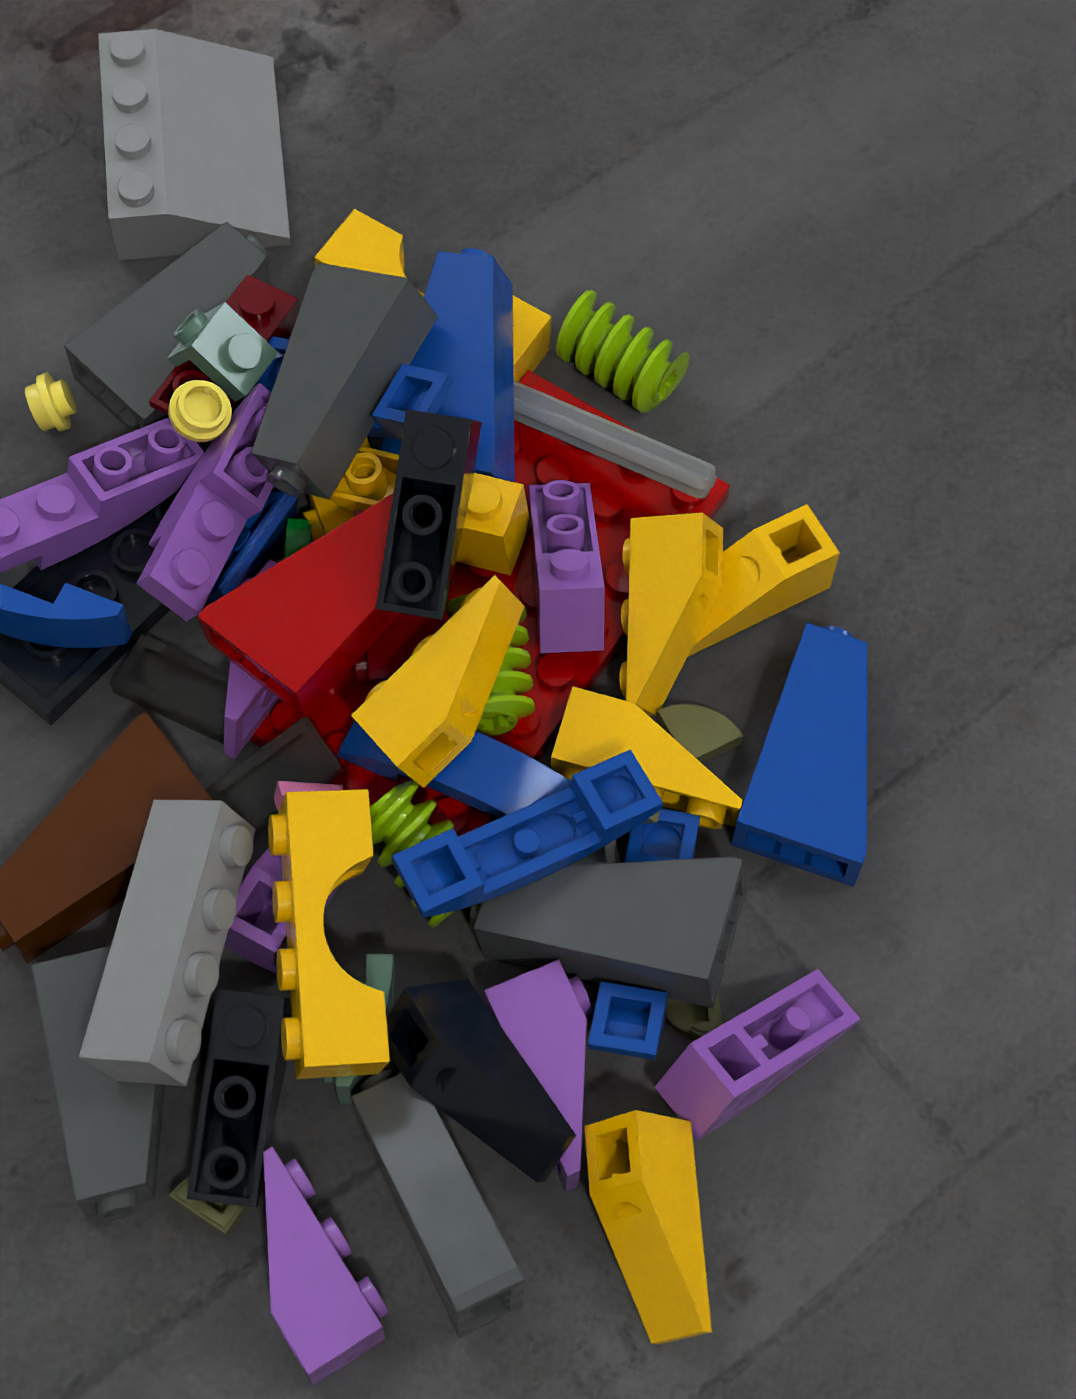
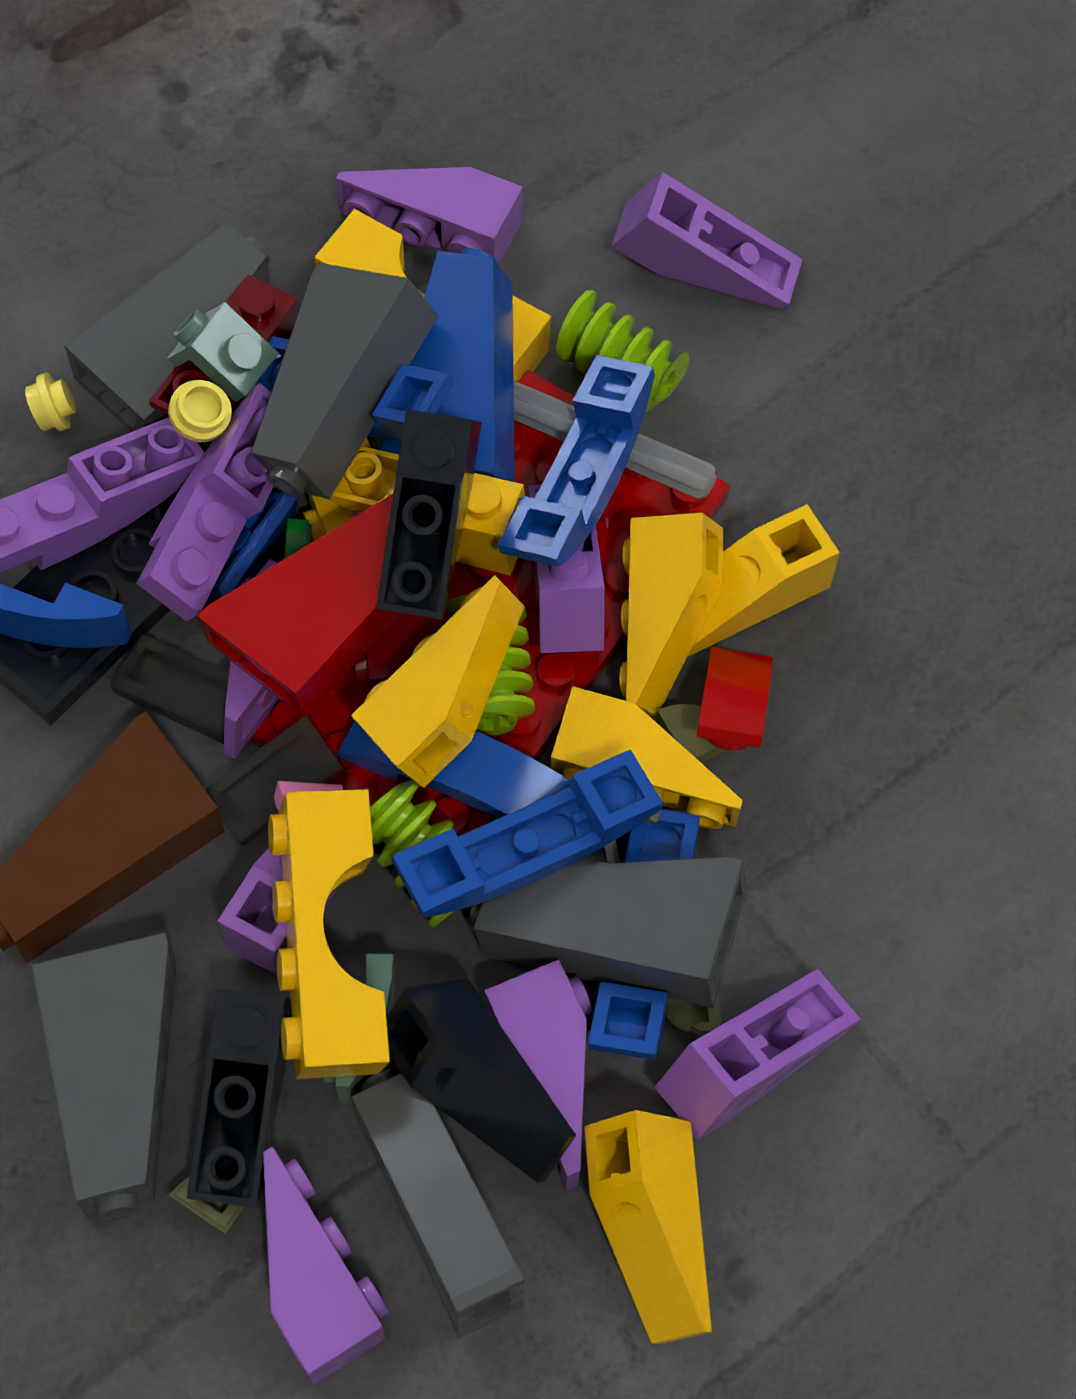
light grey brick [79,800,256,1086] -> none
light grey slope [98,29,291,261] -> none
blue slope [731,622,867,887] -> none
none -> medium lavender slope [336,167,523,265]
none -> blue slope [498,355,655,567]
none -> medium lavender slope [611,172,803,310]
none -> red slope [696,647,773,751]

